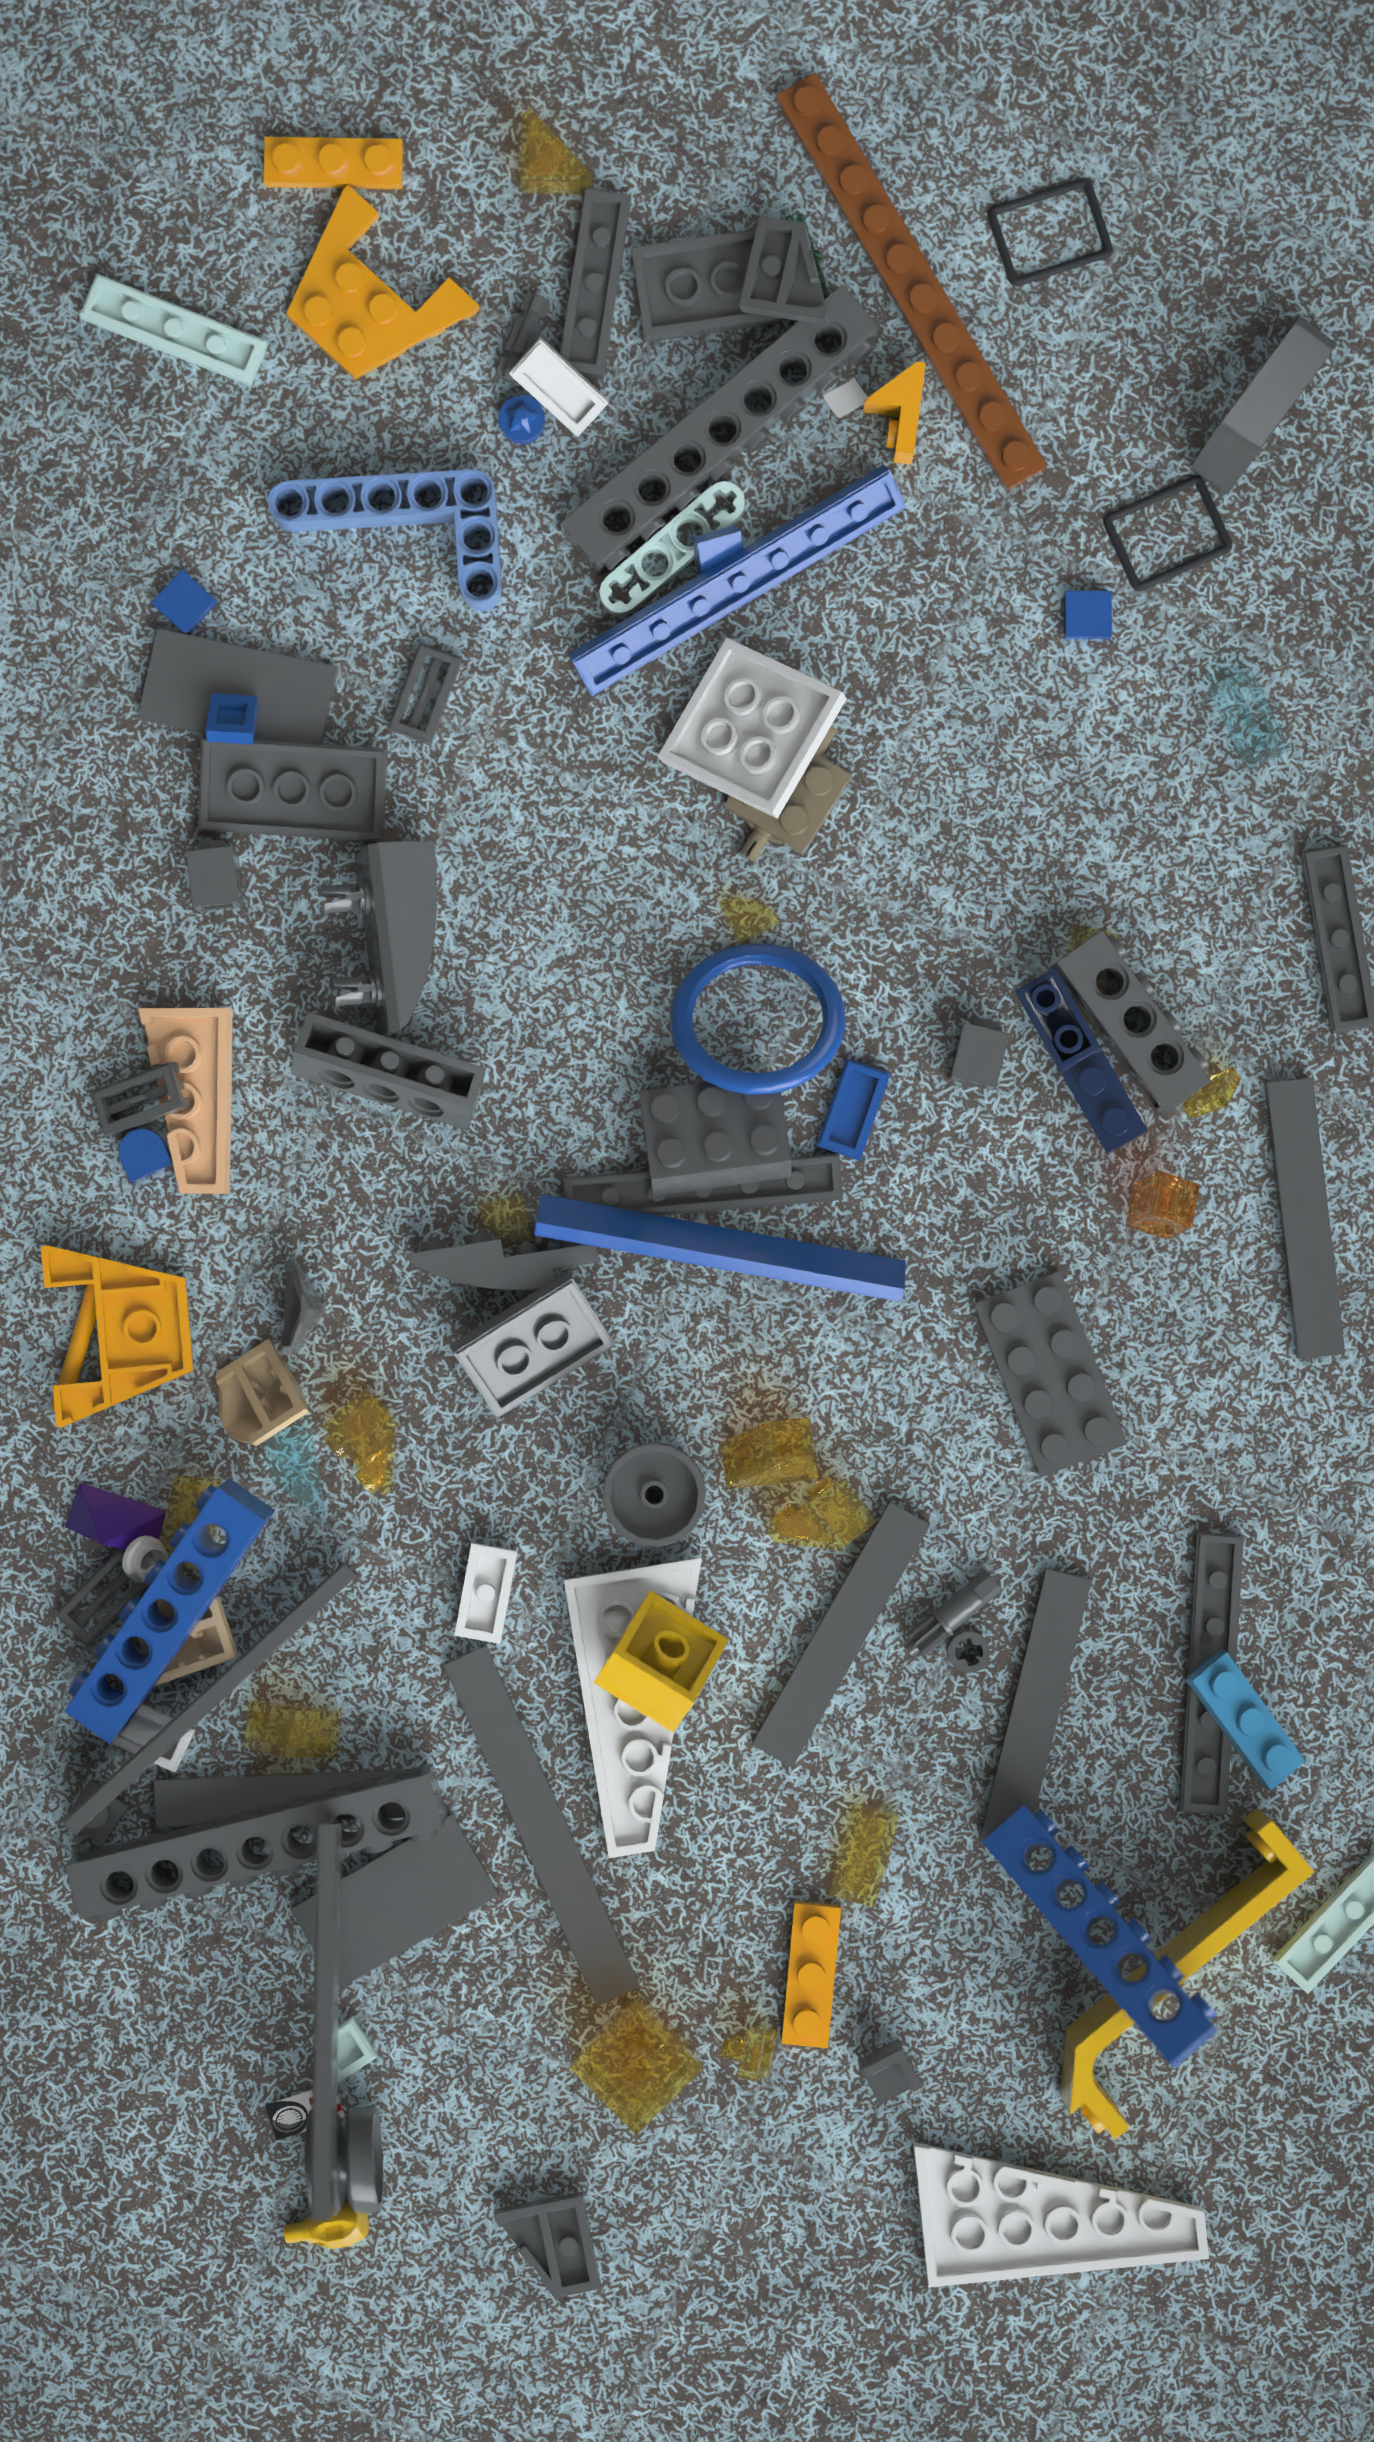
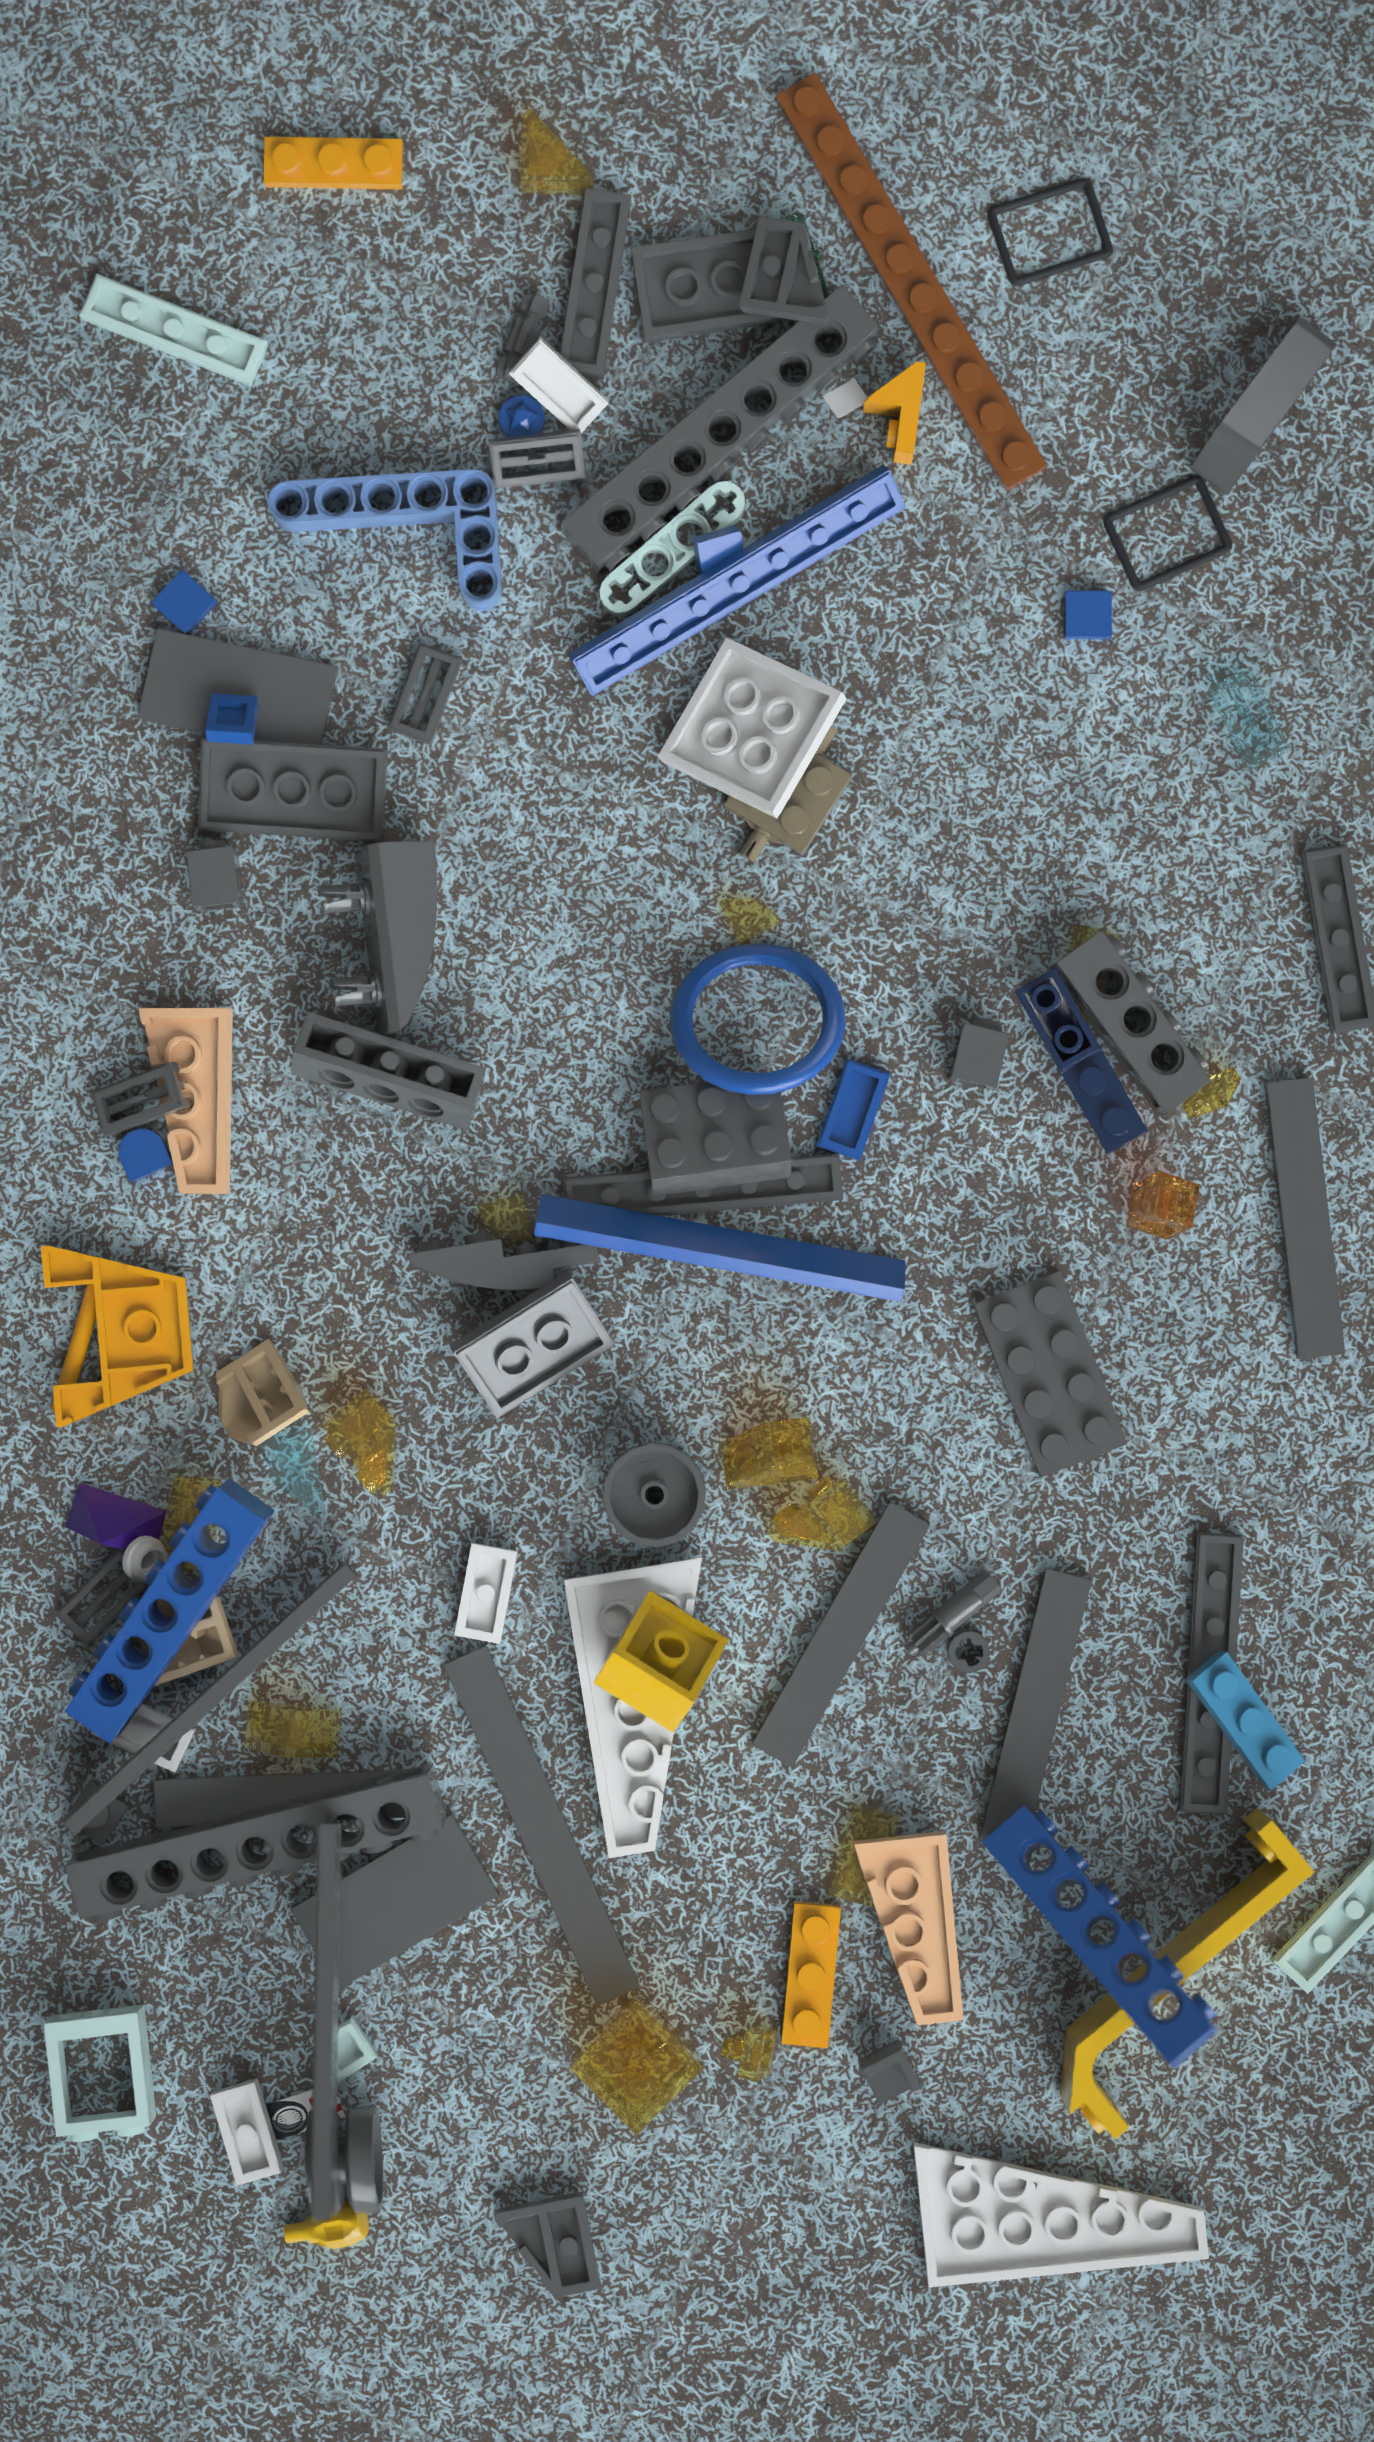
dark grey slope [281,1261,327,1355] -> none
light orange wing [286,185,480,380] -> none
none -> light aqua window [44,2004,156,2142]
none -> white plate [210,2078,284,2186]
none -> tile [489,429,586,489]
none -> light nougat wing [852,1831,963,2025]

